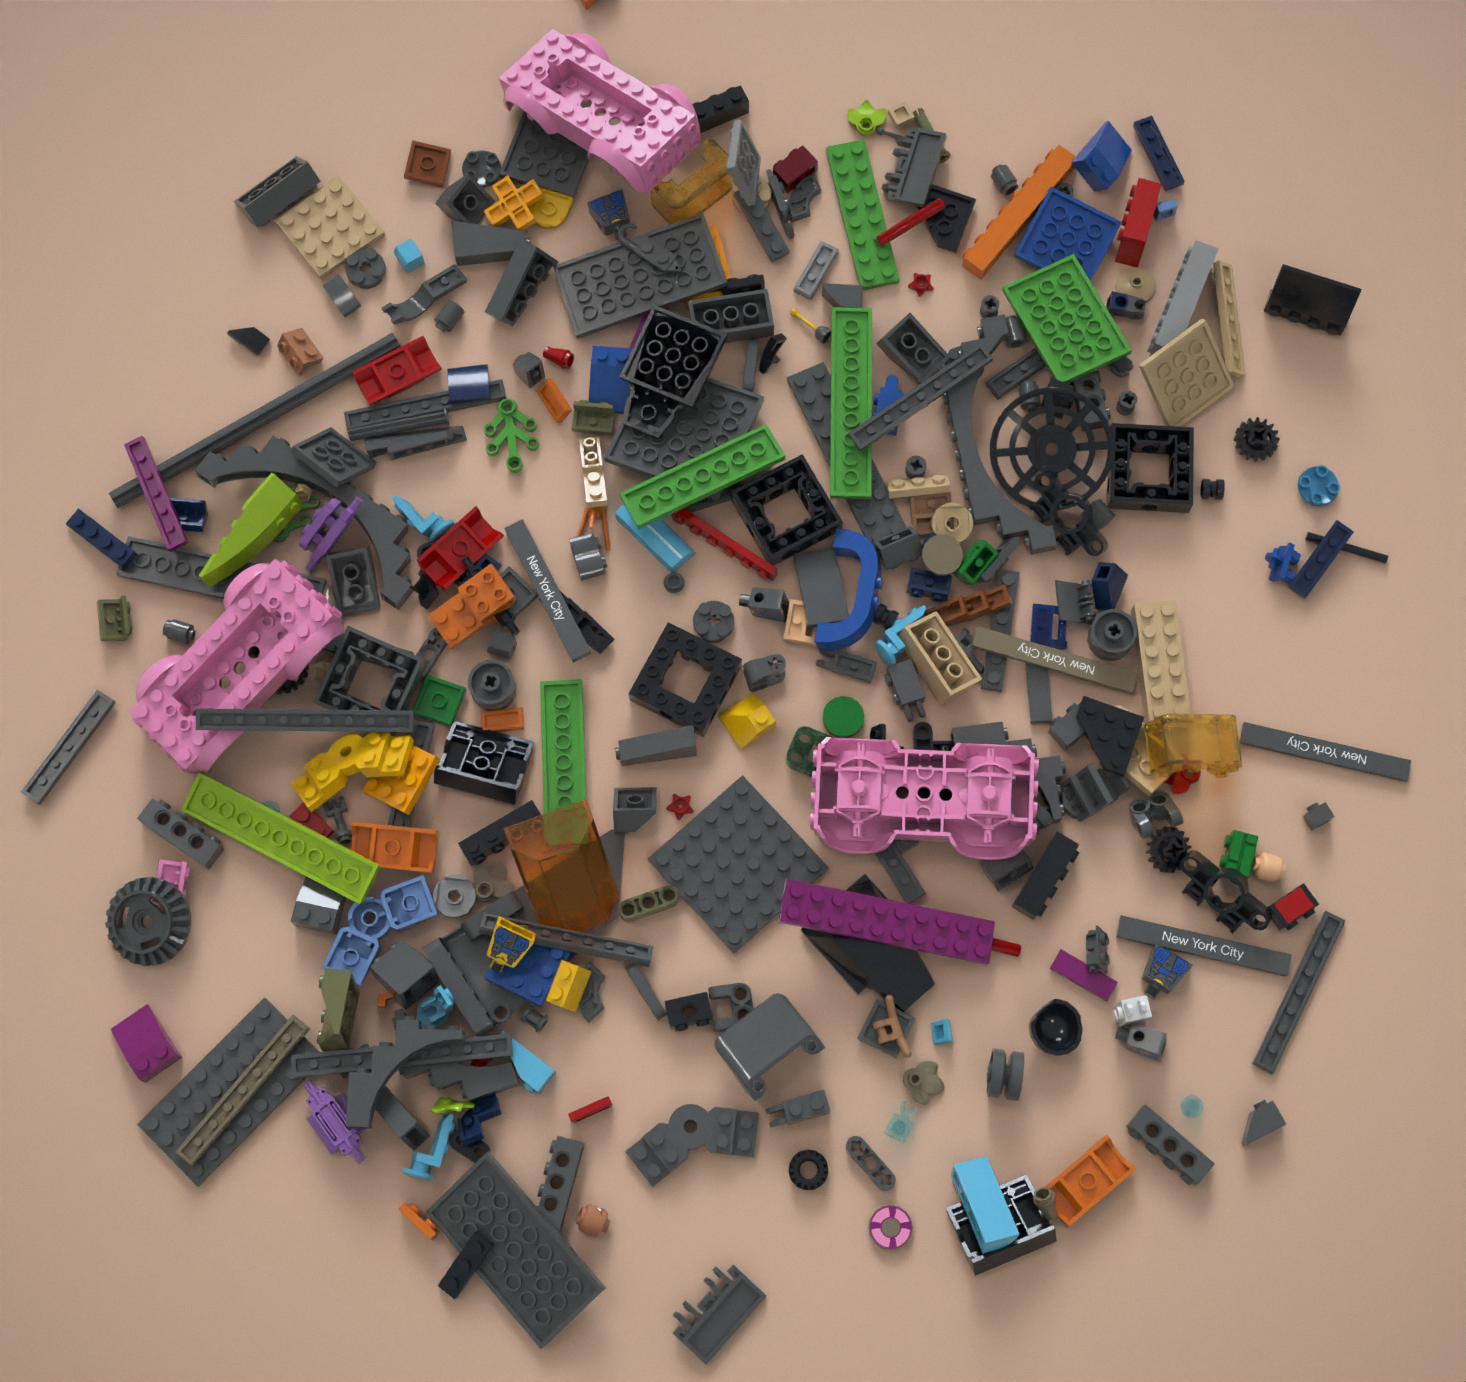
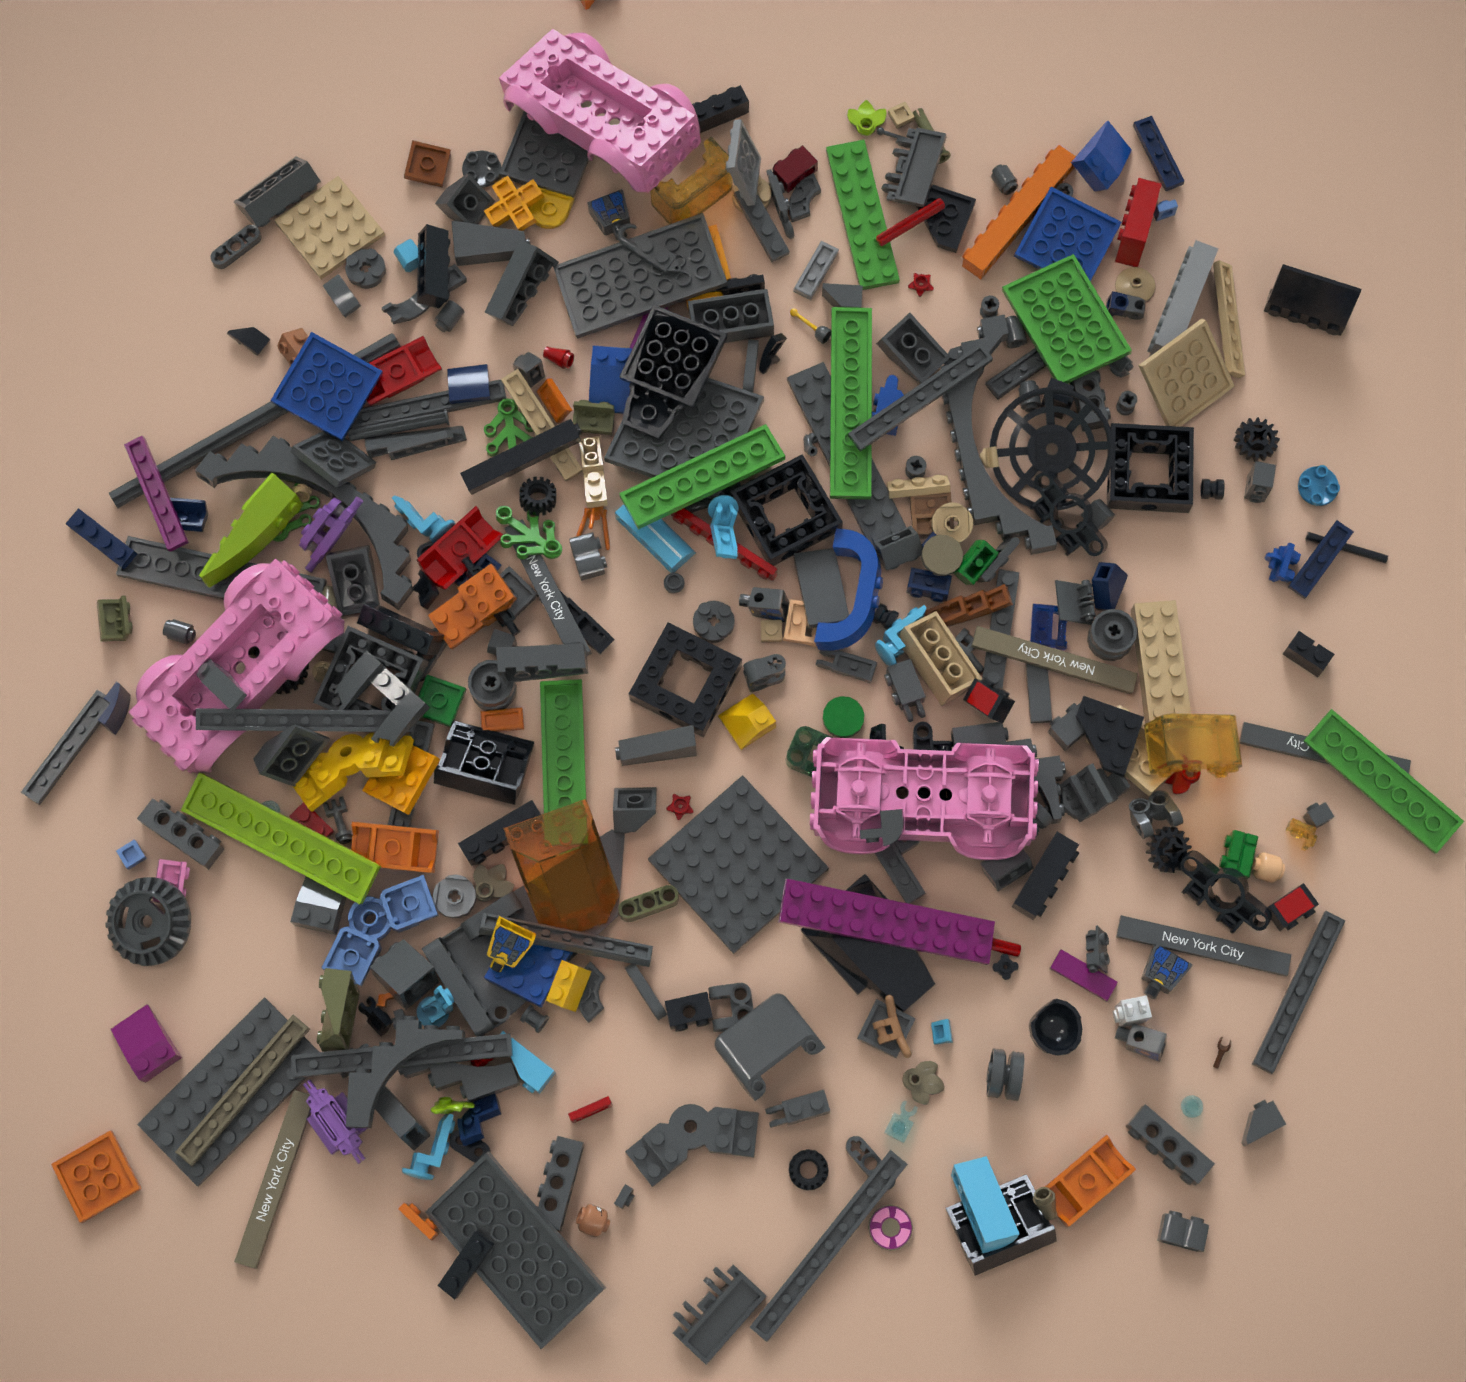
none -> orange plate [51,1130,142,1223]
none -> slope [98,681,131,735]
none -> medium blue plate [116,839,147,870]
none -> dark grey slope [196,659,247,711]
none -> dark grey beam [211,225,262,269]
none -> dark tan tile [234,1090,312,1269]
none -> dark grey slope [253,724,330,787]
none -> blue plate [270,332,383,441]
none -> dark grey wedge [334,650,430,747]
none -> black brick [357,603,444,655]
none -> black plate [358,996,393,1036]
none -> black brick [417,224,450,309]
none -> black brick [460,419,582,495]
none -> bright green plant [496,506,562,559]
none -> dark grey wedge [496,642,588,683]
none -> tan plate [501,369,583,481]
none -> black tyre [519,476,556,516]
none -> dark grey plate [614,1184,635,1209]
none -> medium azure piece [708,495,739,559]
none -> dark grey plate [750,1150,908,1342]
none -> tan plate [761,620,782,642]
none -> dark grey arm [803,433,818,456]
none -> dark grey brick [860,809,905,846]
none -> brick [963,678,1015,723]
none -> tan plate [980,446,999,468]
none -> black plate [992,954,1019,980]
none -> dark grey brick [1157,1211,1209,1253]
none -> reddish brown hand [1213,1037,1232,1069]
none -> dark grey brick [1244,461,1276,503]
none -> black piece [1283,631,1335,677]
none -> clear yellow bracket [1285,818,1317,851]
none -> bright green plate [1303,709,1464,854]

